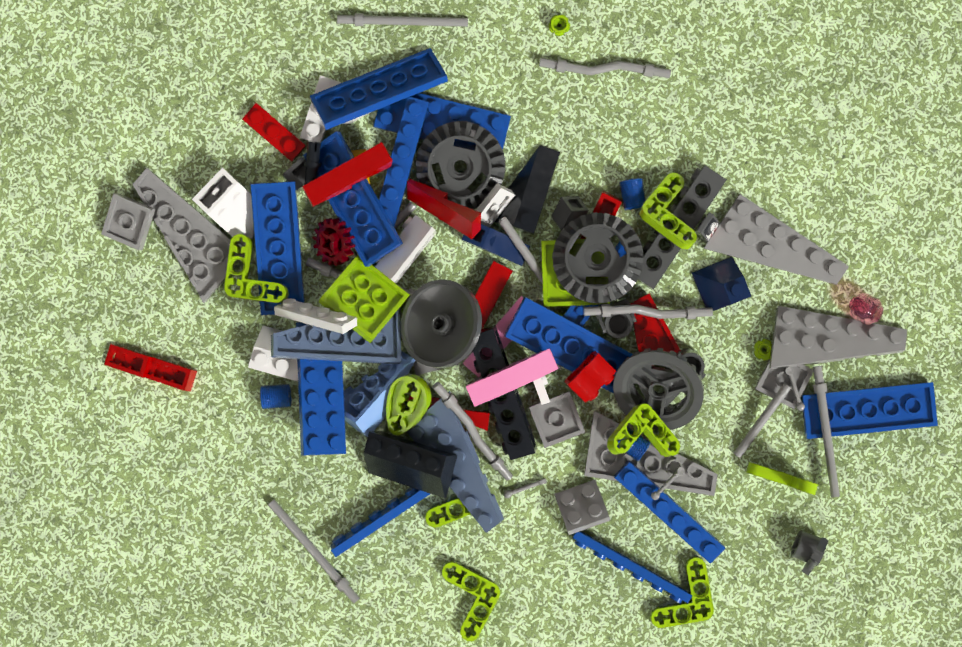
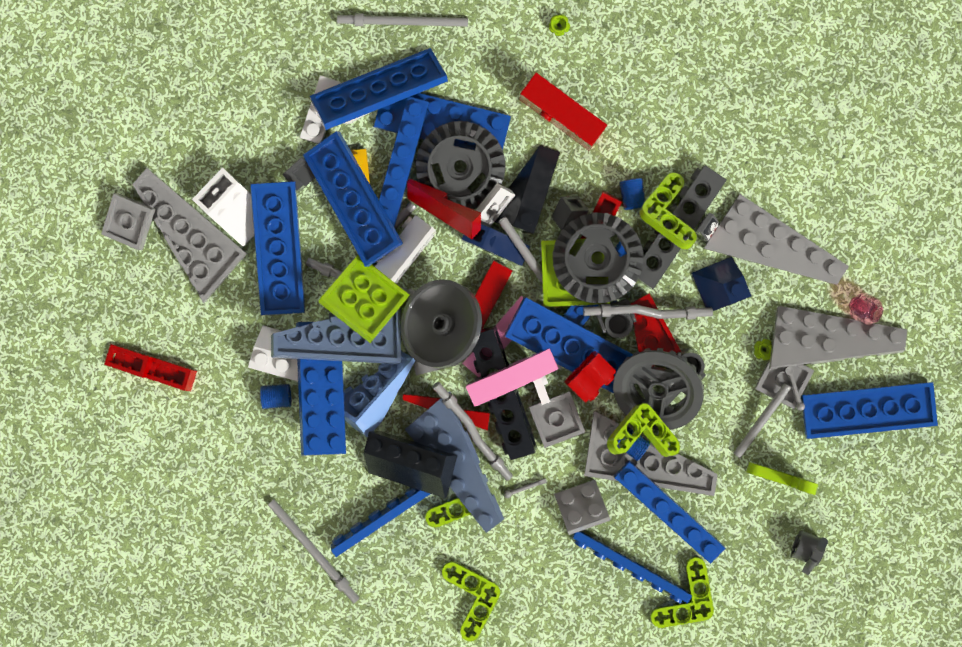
lime beam [224,234,289,303] -> none
red plate [242,103,306,162] -> none
white plate [274,298,357,334] -> none
red slope [302,142,393,207] -> none
black pin [304,141,321,185] -> none
dark red gear [312,218,355,266] -> none
lime piece [386,374,431,435] -> none
light grey bar [539,58,671,78] -> none
light grey hinge [651,467,685,500] -> none
light grey bar [813,366,840,497] -> none
none -> red brick [519,72,607,151]

